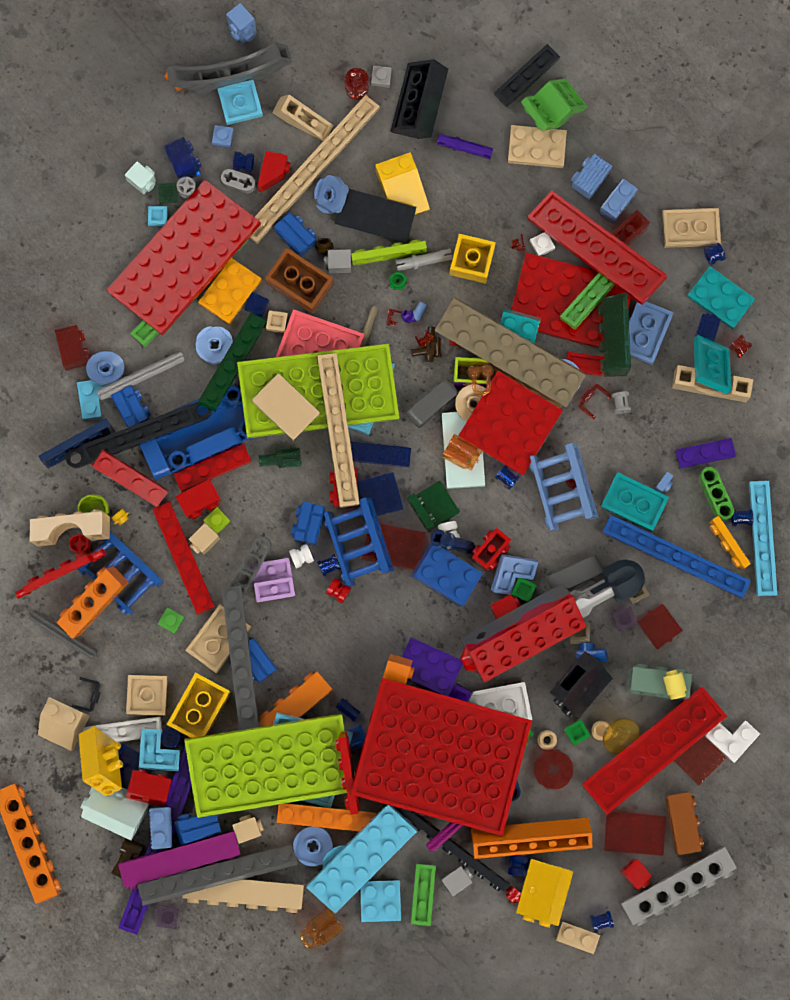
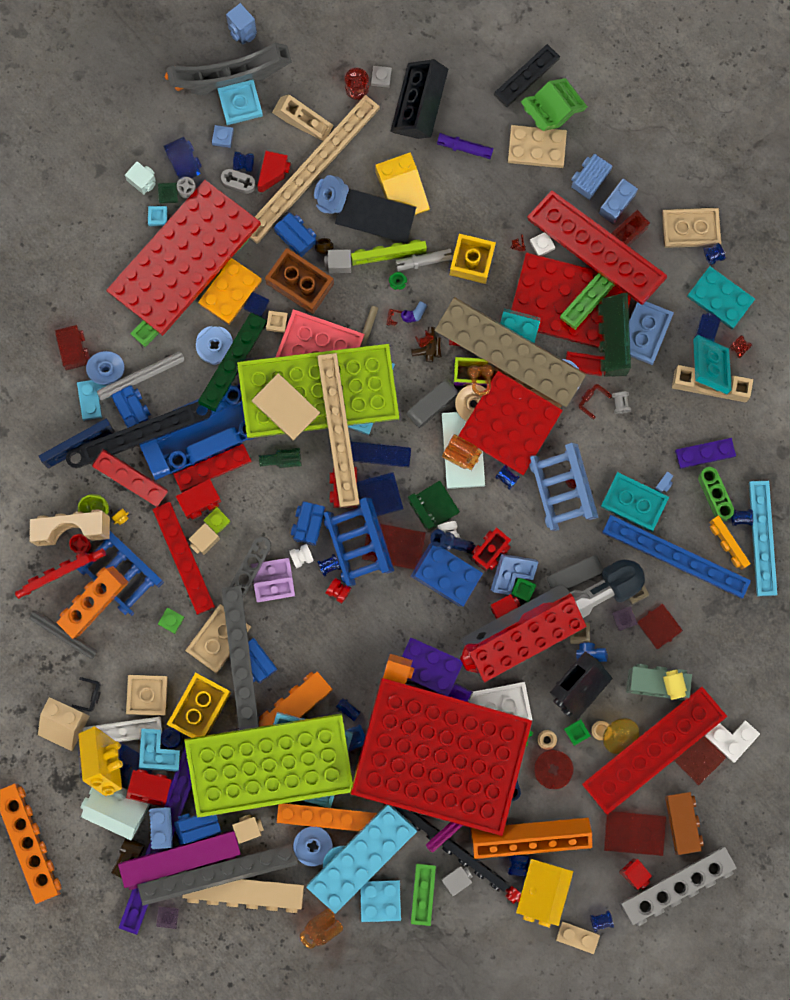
red plate [335,732,360,815] -> none

